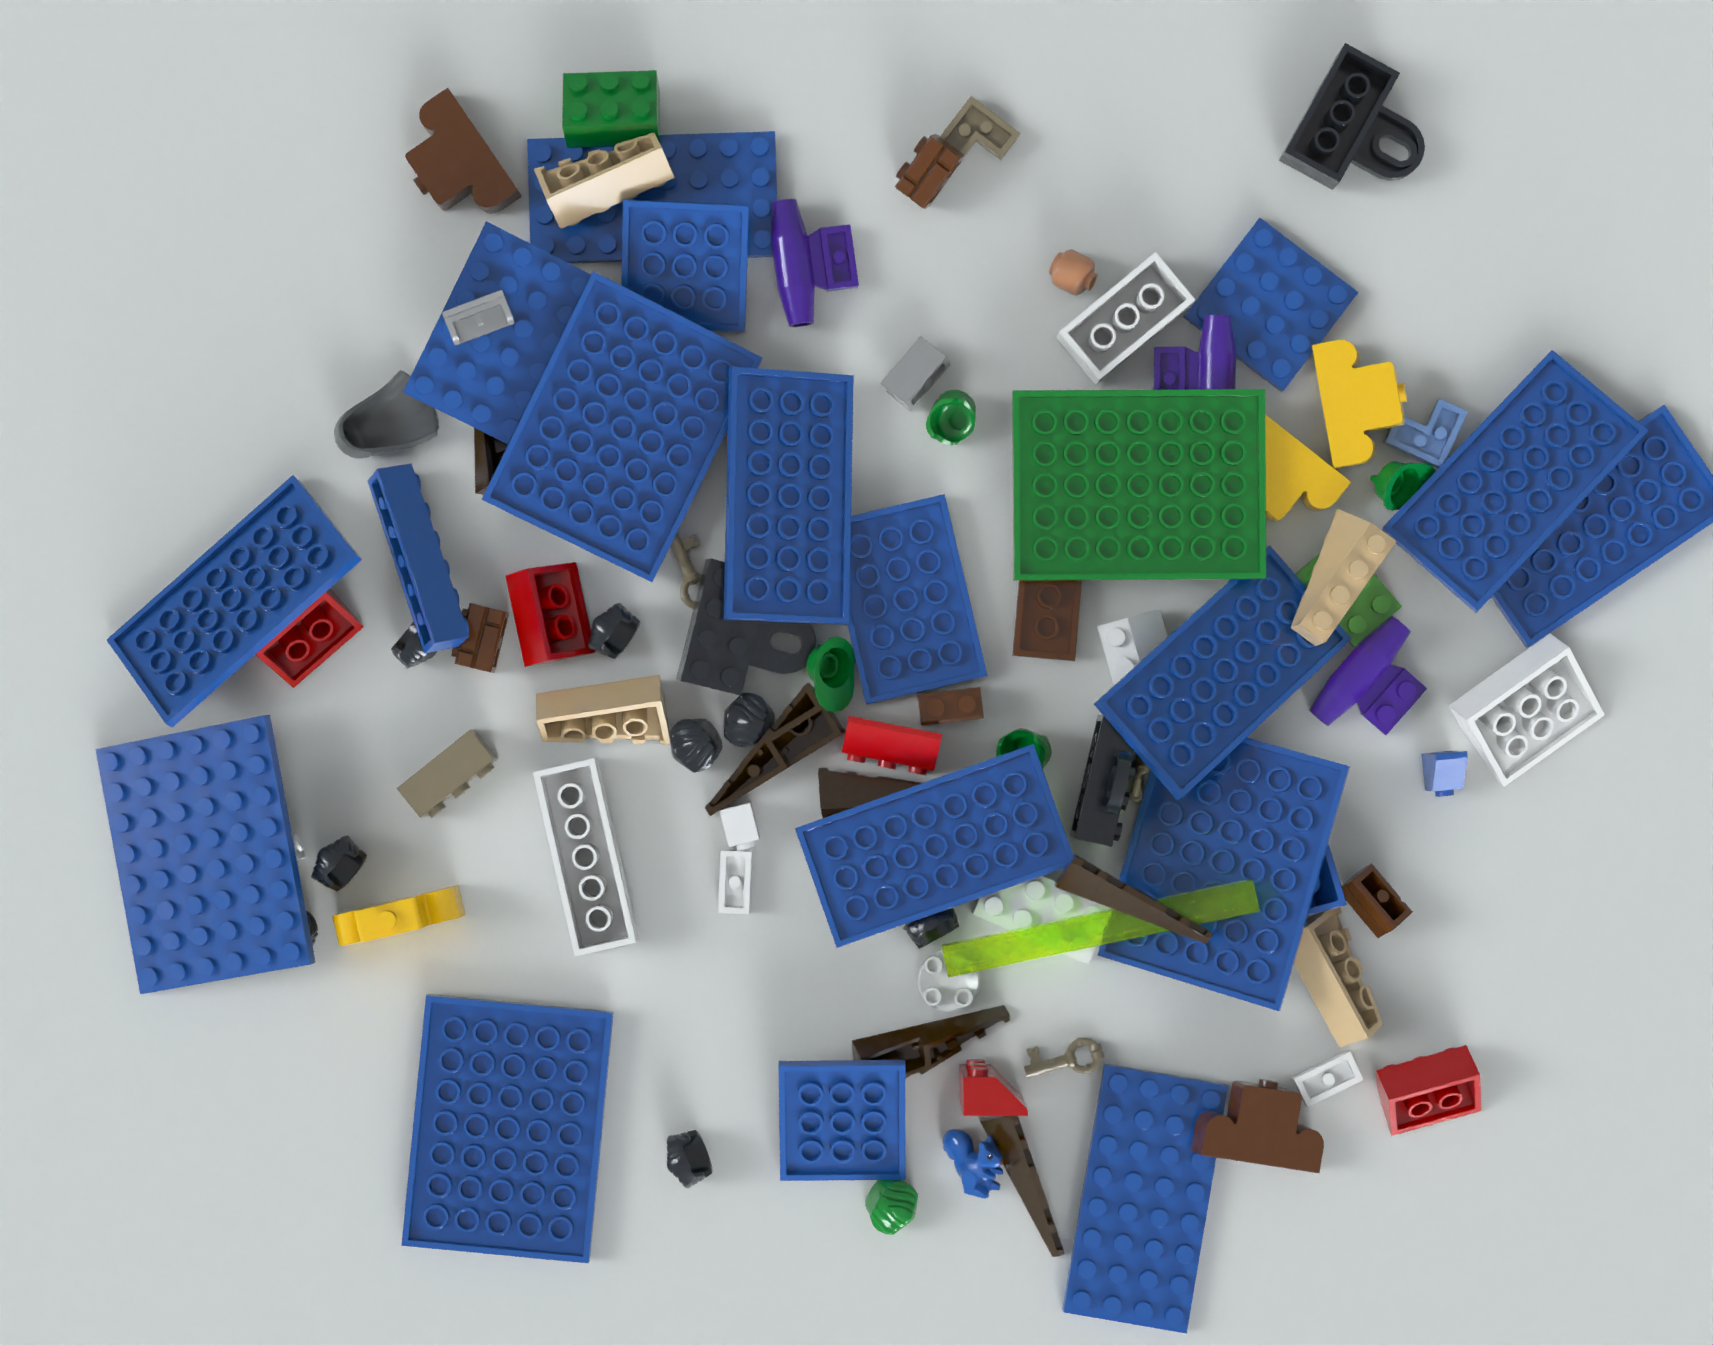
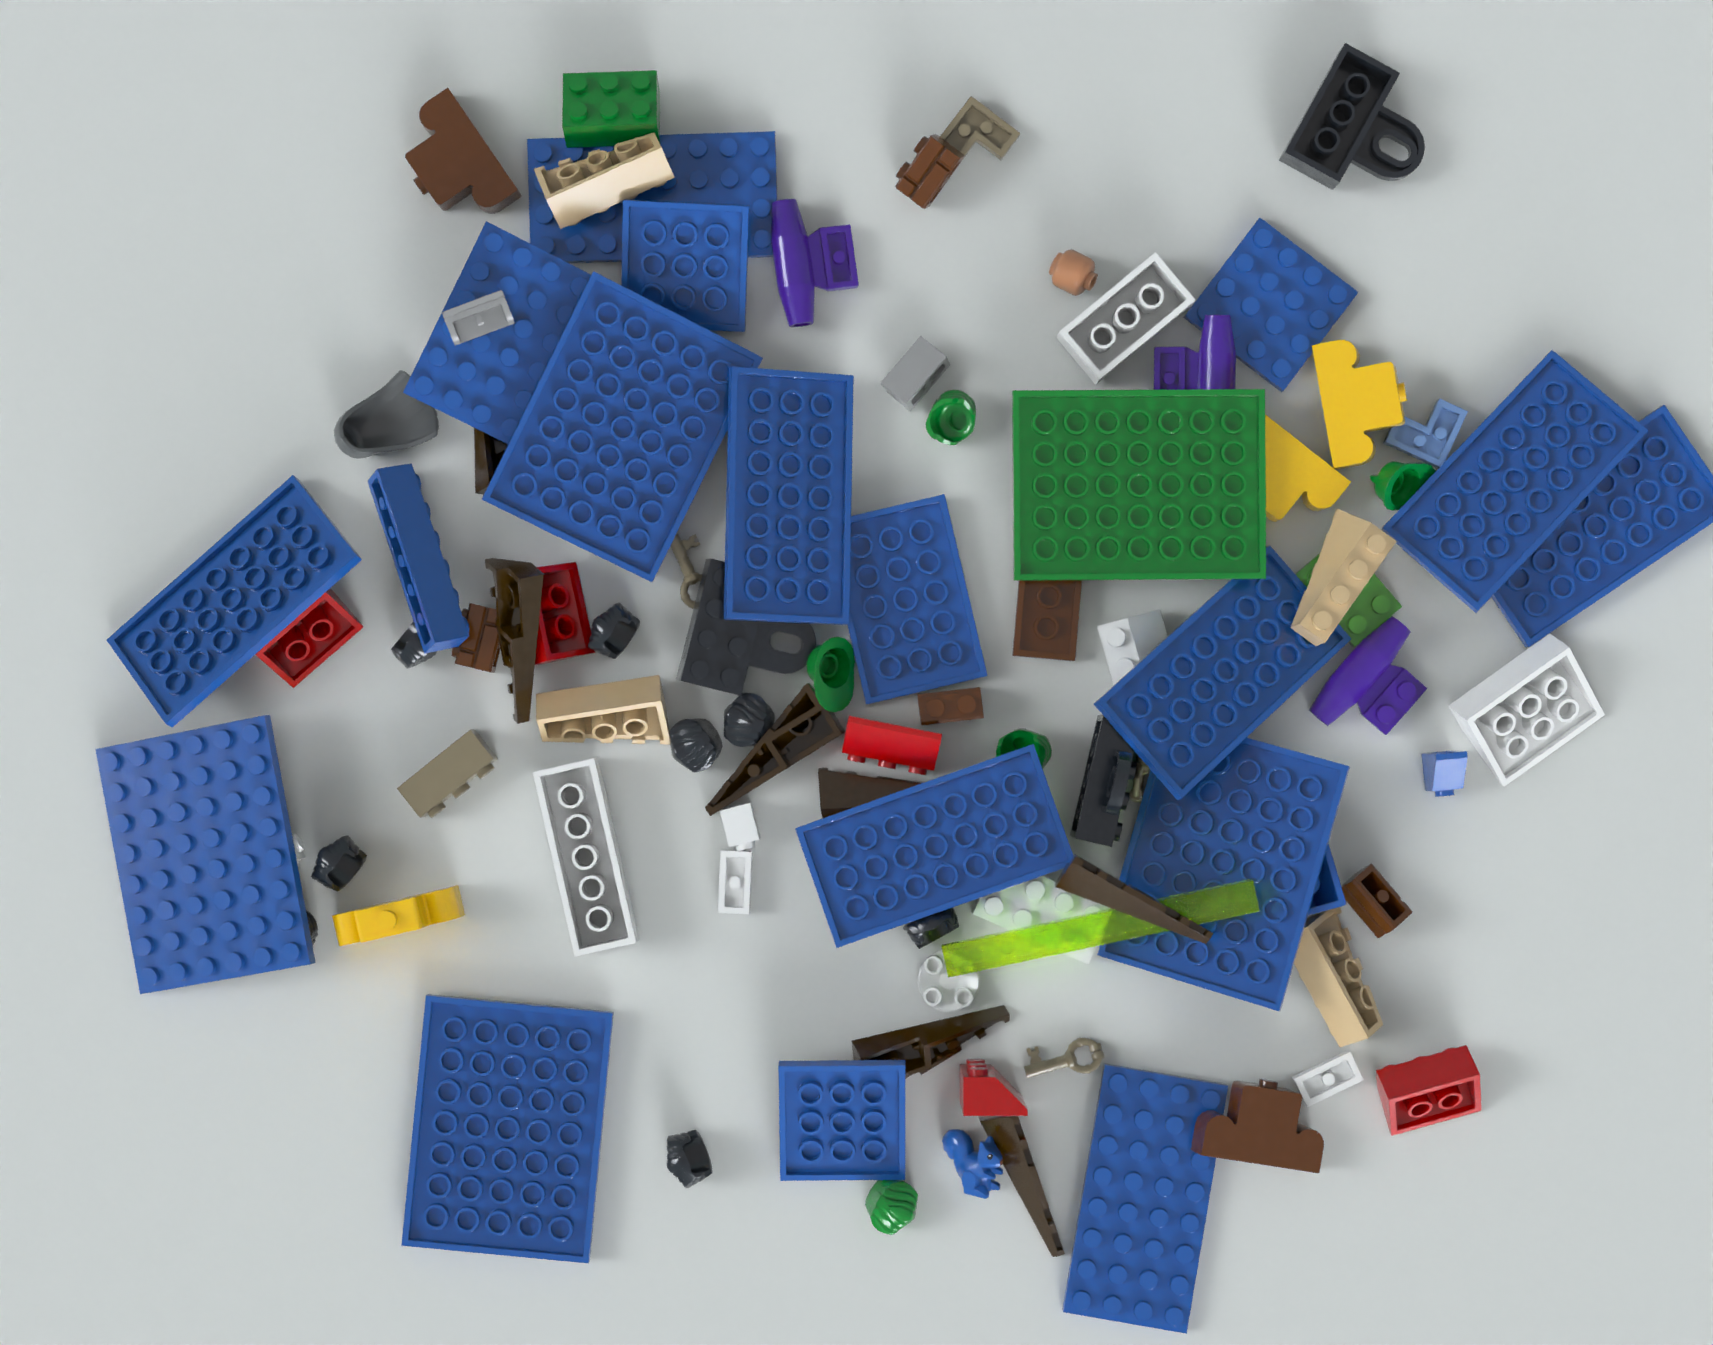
none -> dark brown wedge [485,558,544,724]

